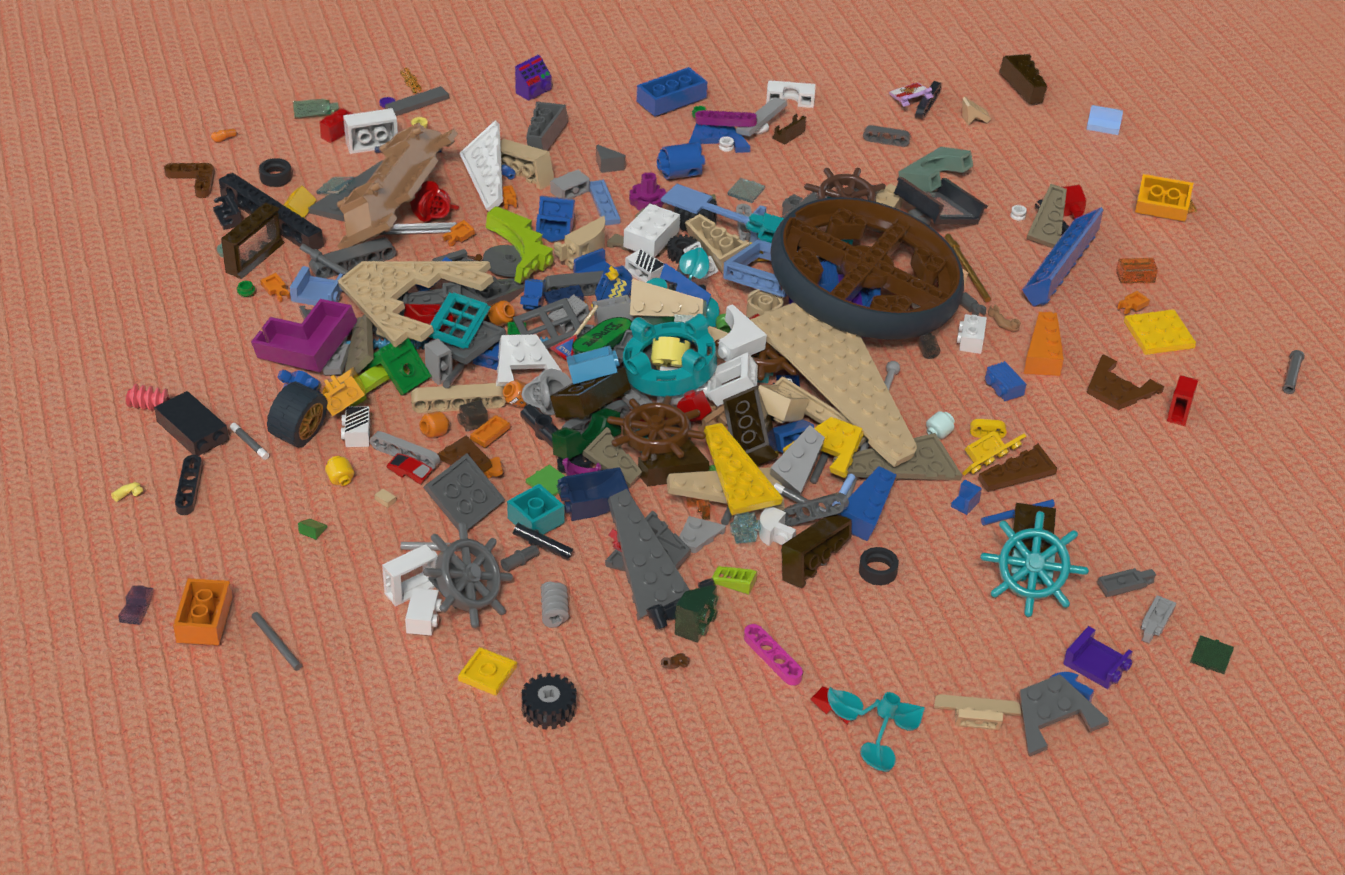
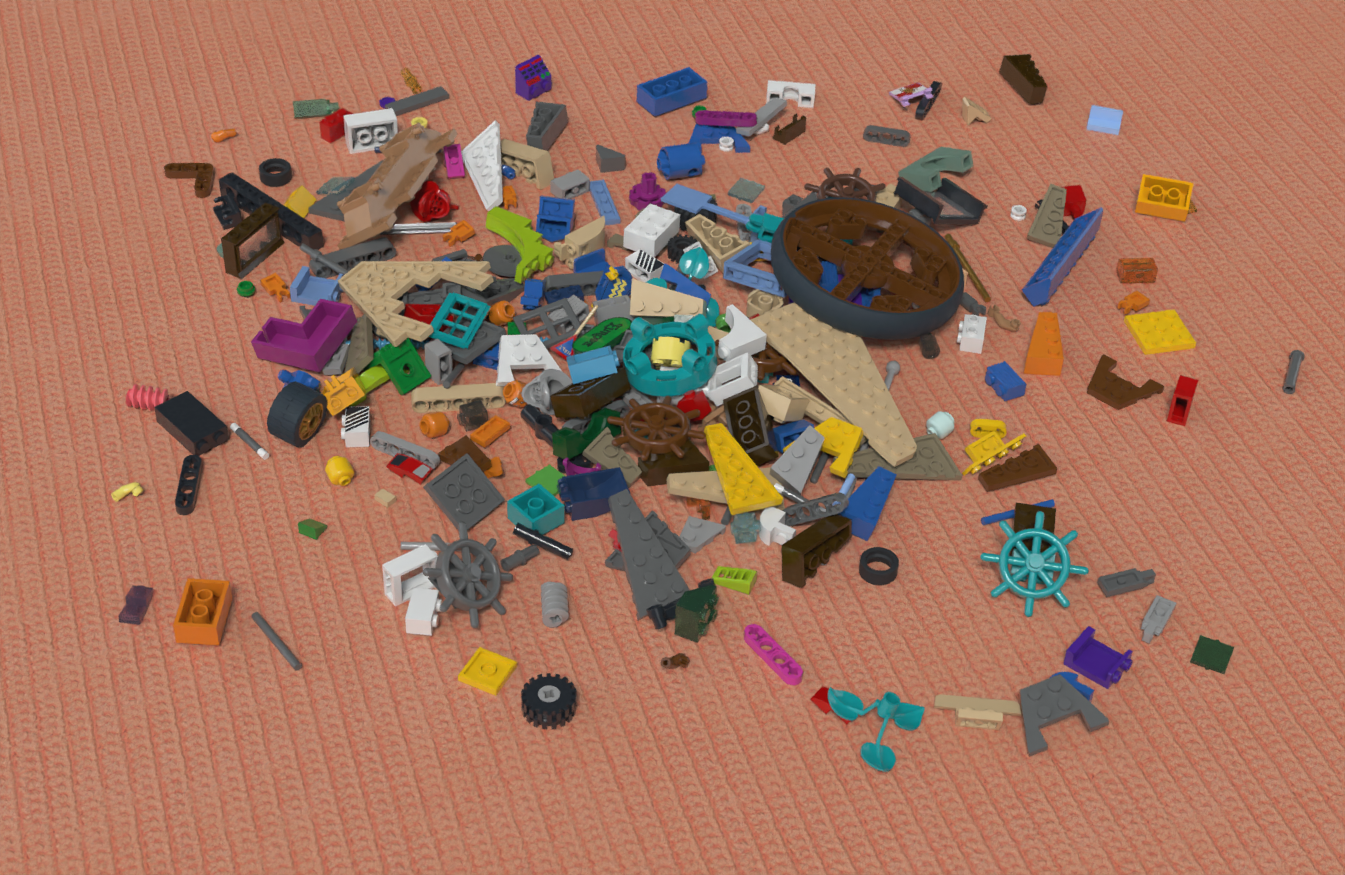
blue panel [951,480,982,515] -> none
none -> dark pink slope [443,144,465,179]

